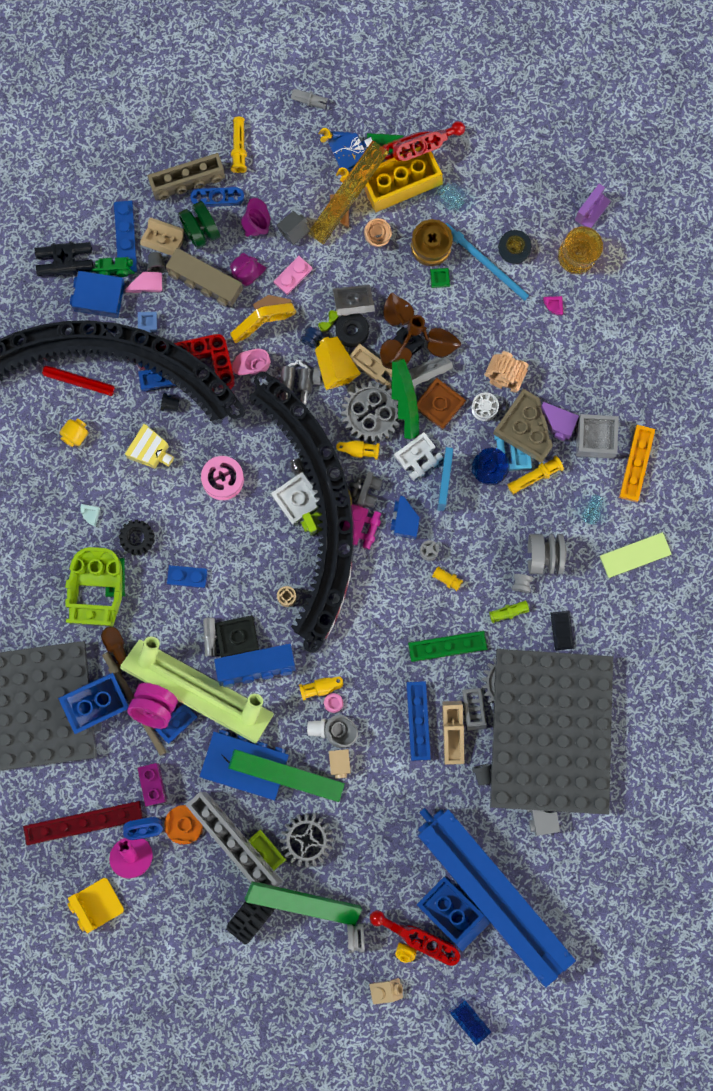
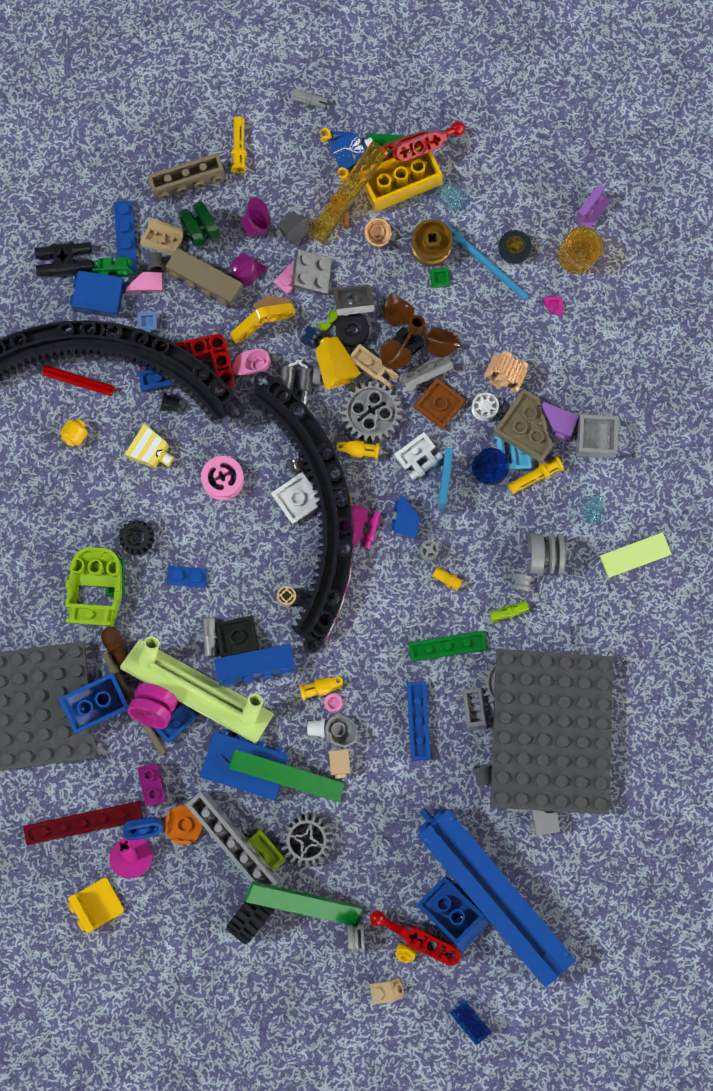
light aqua tile [80,504,100,527] -> none
blue beam [190,187,244,207] -> none
lime bracket [301,512,323,536] -> none
flat silver hips [349,471,382,508] -> none
green slope [391,359,419,439] -> none
tan slope [442,701,464,765] -> none
black tile [550,611,574,651] -> none
light orange plate [619,425,655,502] -> none
none -> flat silver plate [291,249,332,295]

